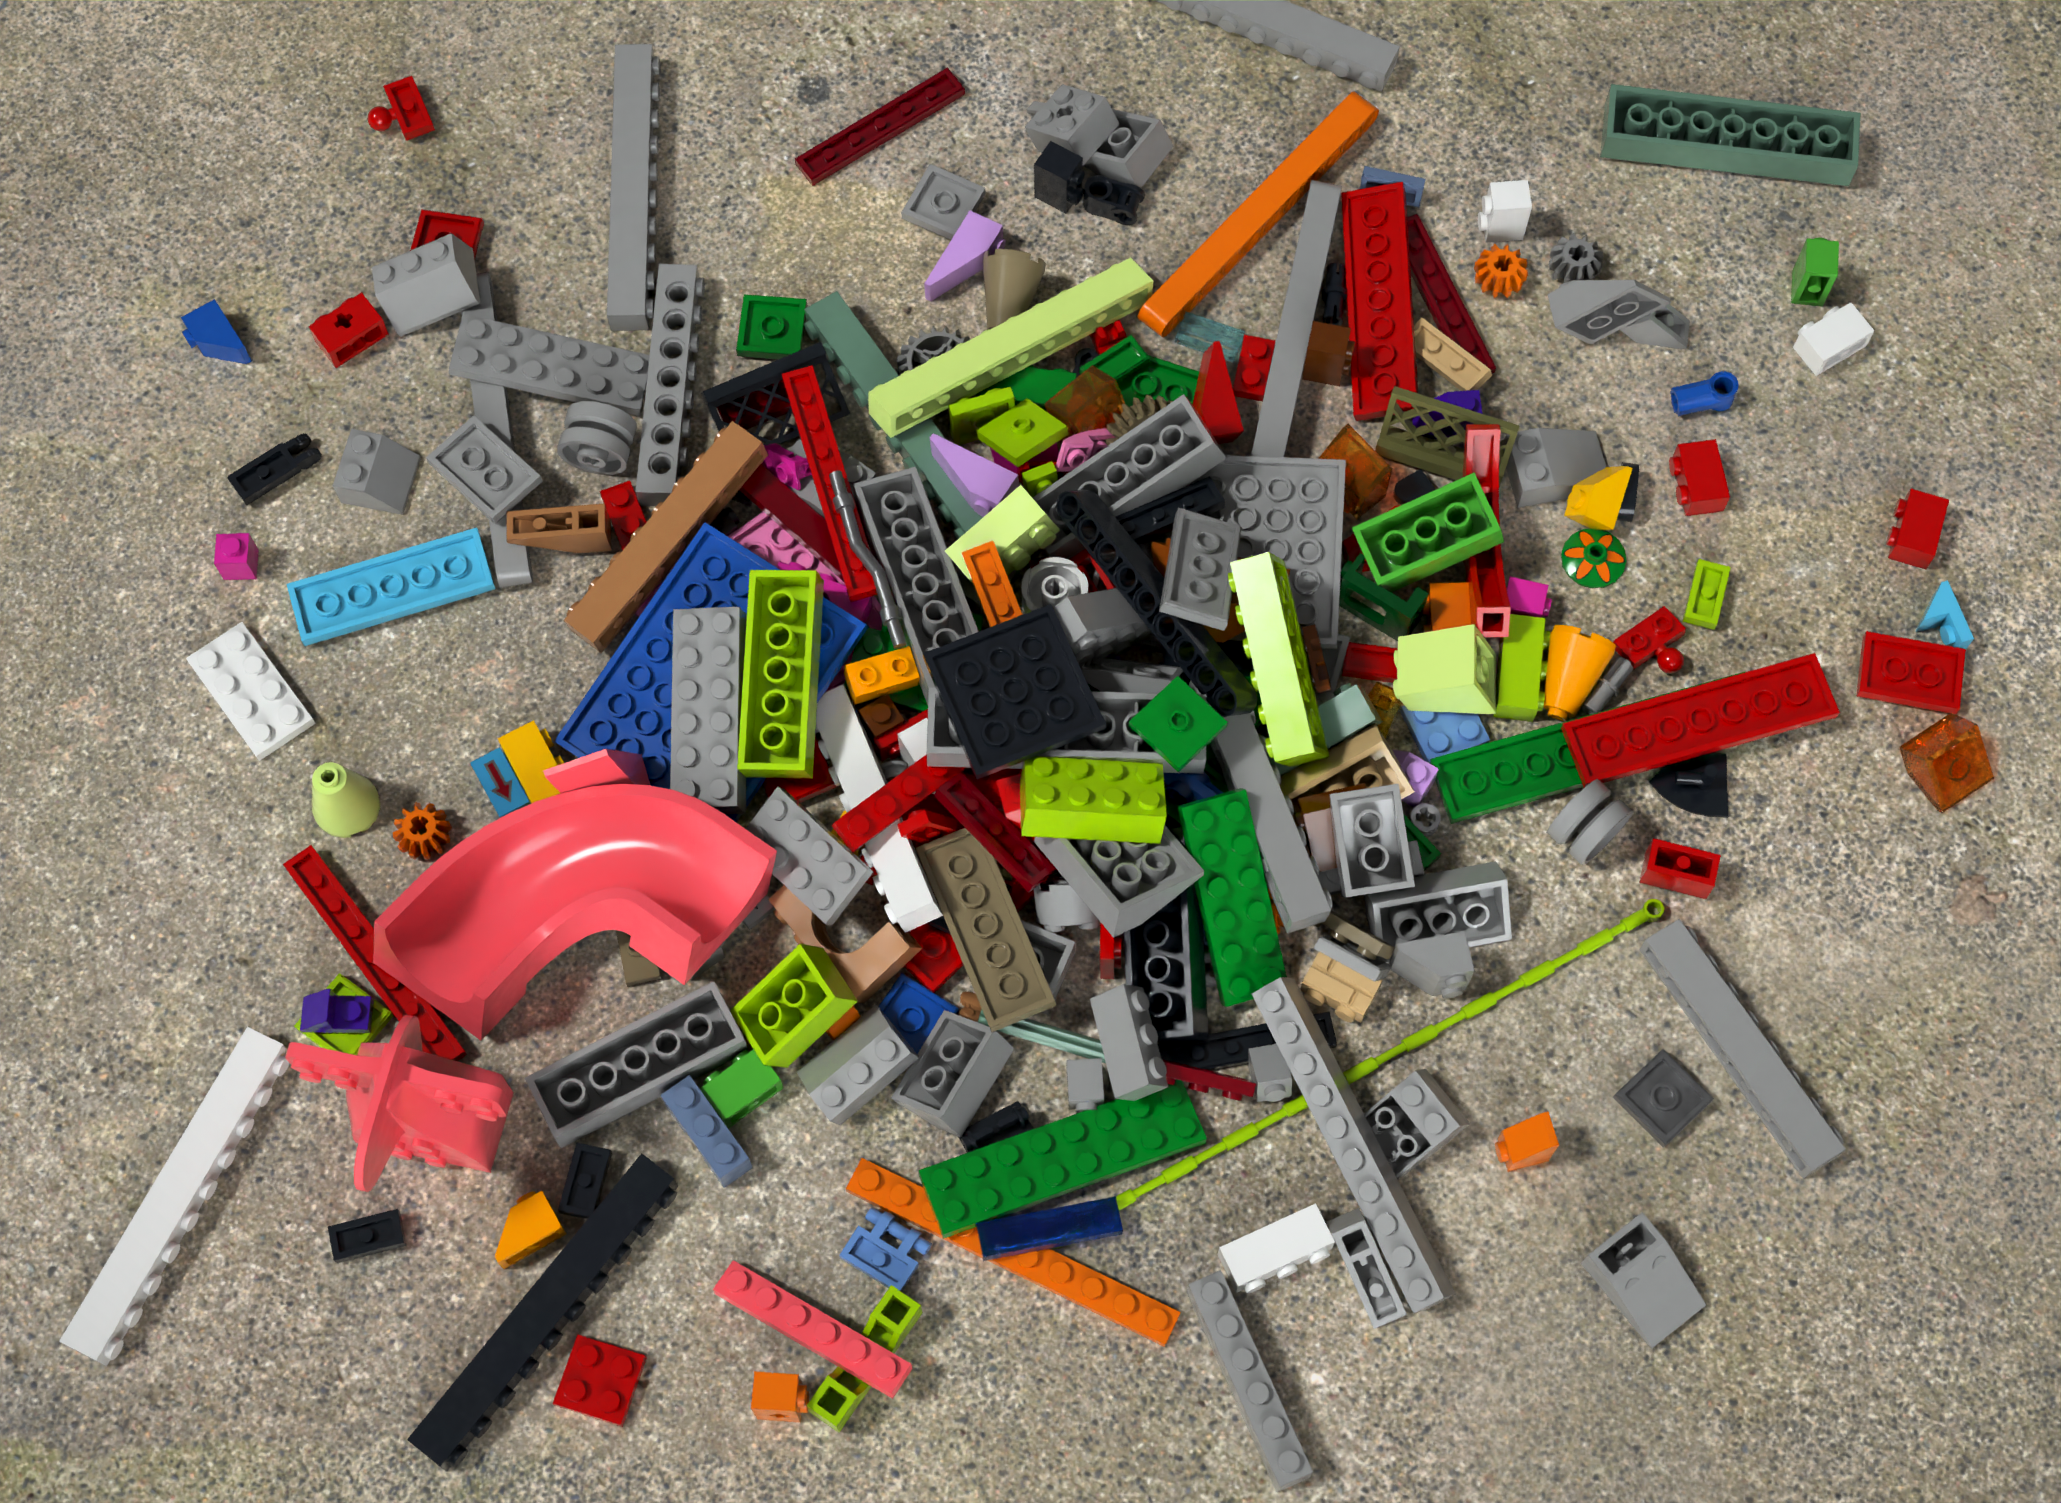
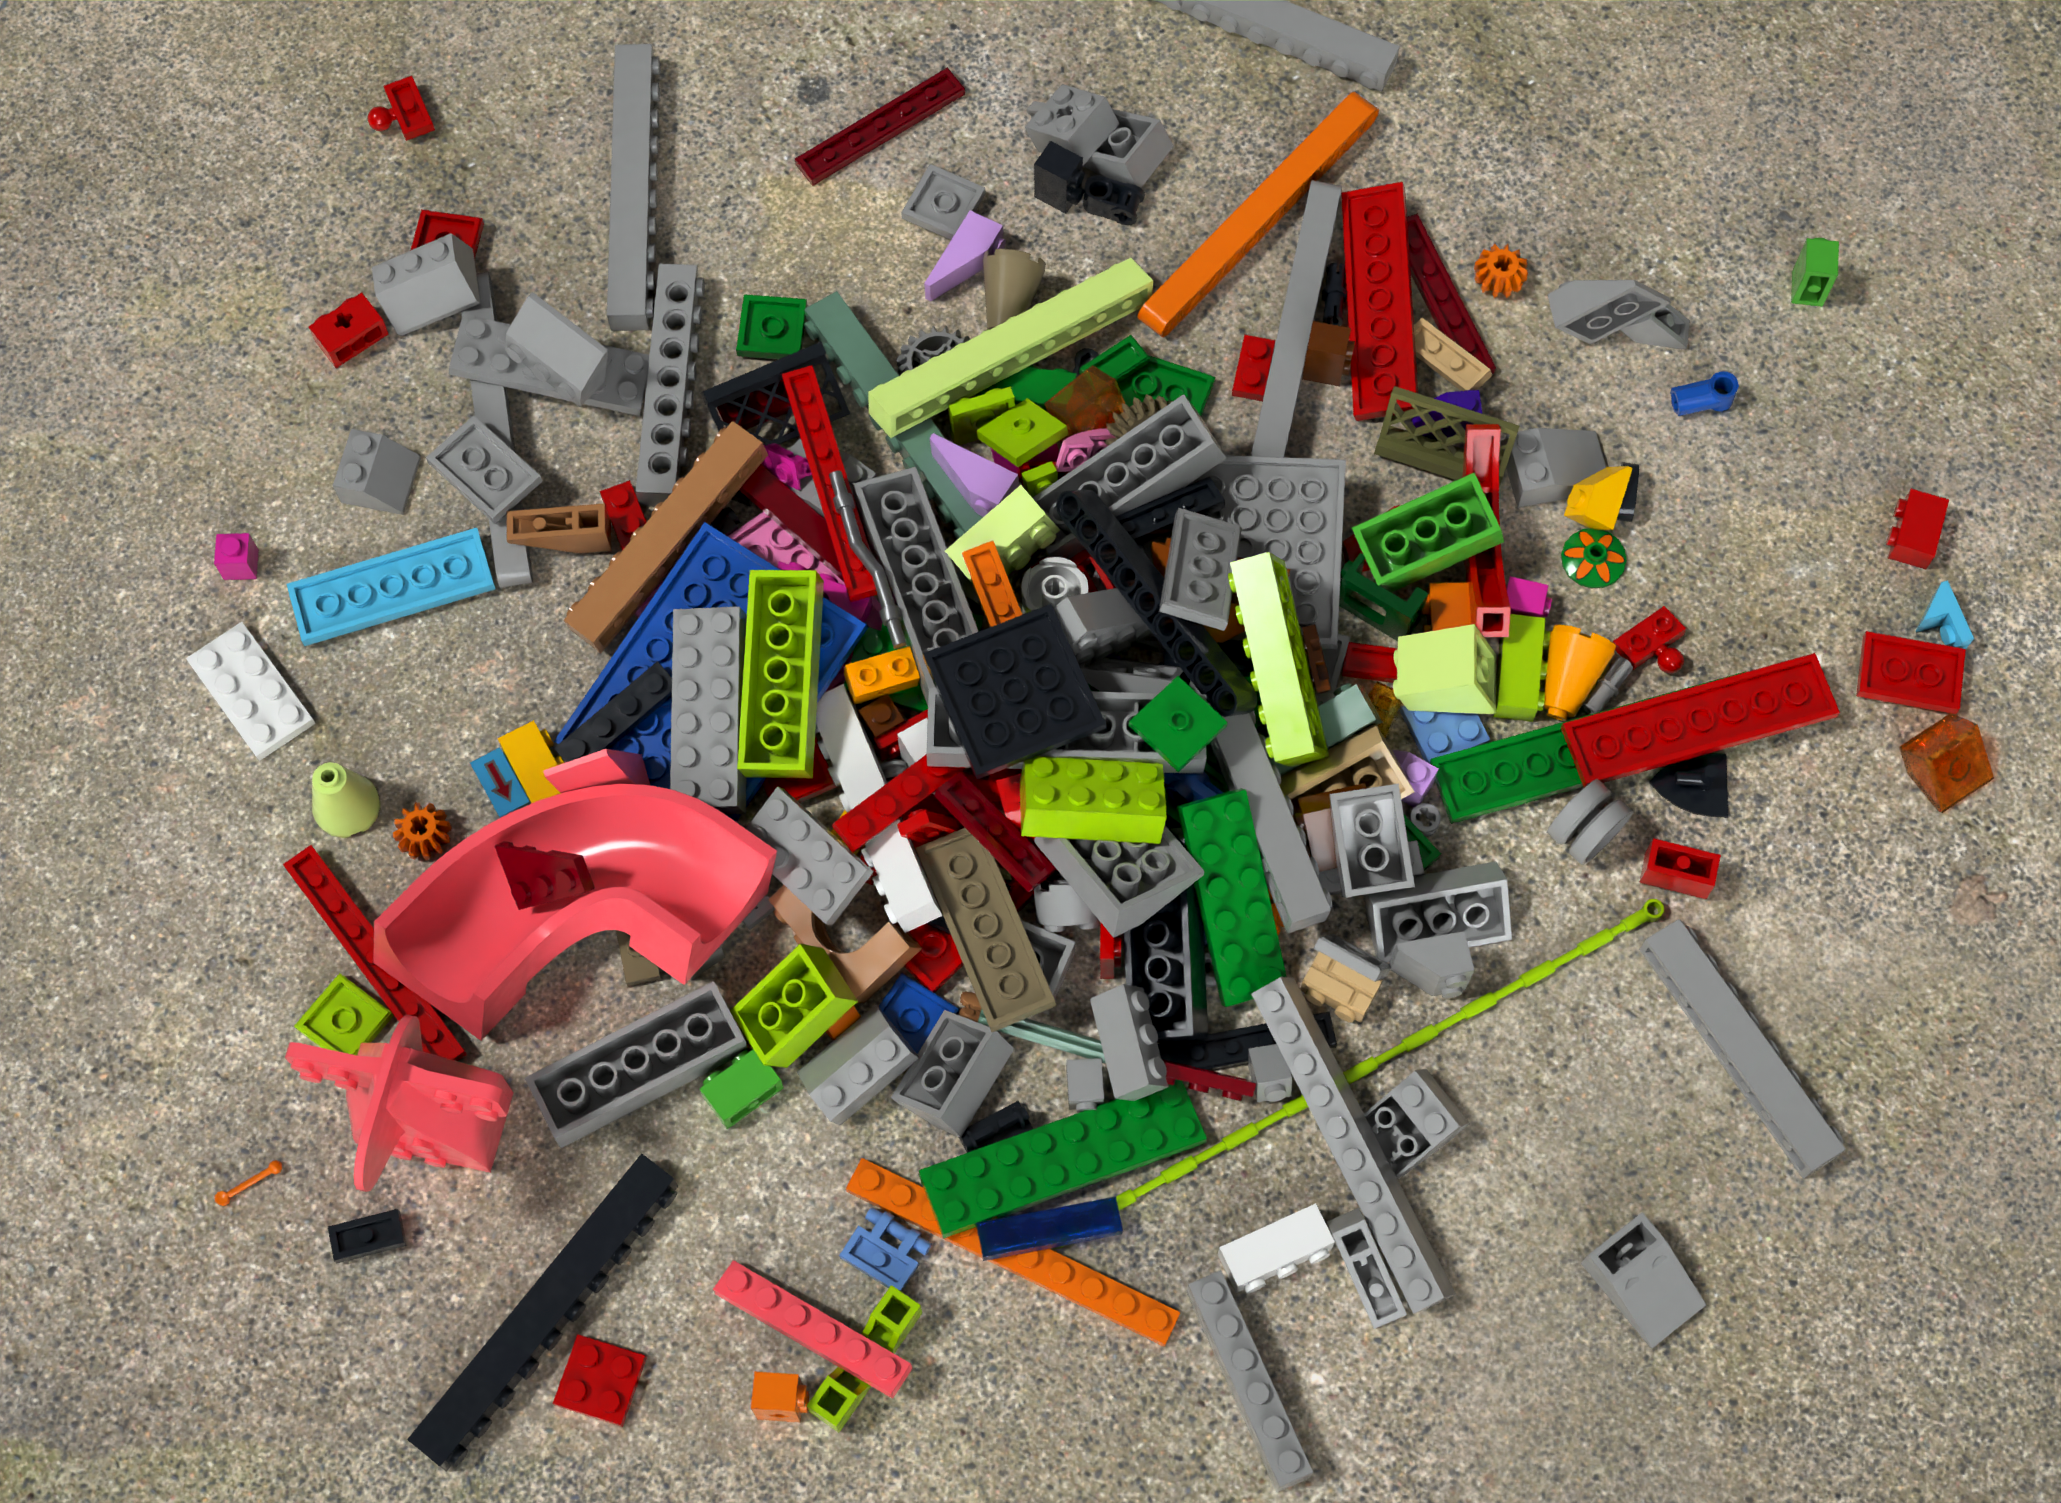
white brick [59,1027,290,1367] -> none
blue slope [181,299,252,364] -> none
black hinge [227,433,322,506] -> none
dark purple slope [300,989,374,1033] -> none
light orange slope [495,1191,567,1270] -> none
light grey wheel [557,401,637,475] -> none
black plate [558,1142,612,1219] -> none
sand blue arch [660,1075,753,1188] -> none
red tile [1089,320,1127,355] -> none
clear light blue tile [1175,311,1245,363] -> none
red slope [1193,341,1244,444] -> none
dark tan plate [1314,910,1395,961] -> none
clear orange slope [1318,423,1393,519] -> none
sand blue tile [1360,166,1426,207] -> none
black tile [1393,469,1435,505] -> none
white brick [1478,180,1532,243] -> none
orange slope [1495,1111,1559,1172] -> none
light grey gear [1548,233,1603,283] -> none
sand green brick [1600,84,1861,186] -> none
flat silver plate [1613,1049,1714,1148] -> none
red brick [1669,439,1730,516] -> none
lime plate [1682,559,1731,630] -> none
white brick [1793,302,1874,376] -> none
none -> orange hinge [214,1160,283,1206]
none -> dark red wing [495,841,595,910]
none -> light grey slope [505,292,608,407]
none -> black plate [555,661,672,762]

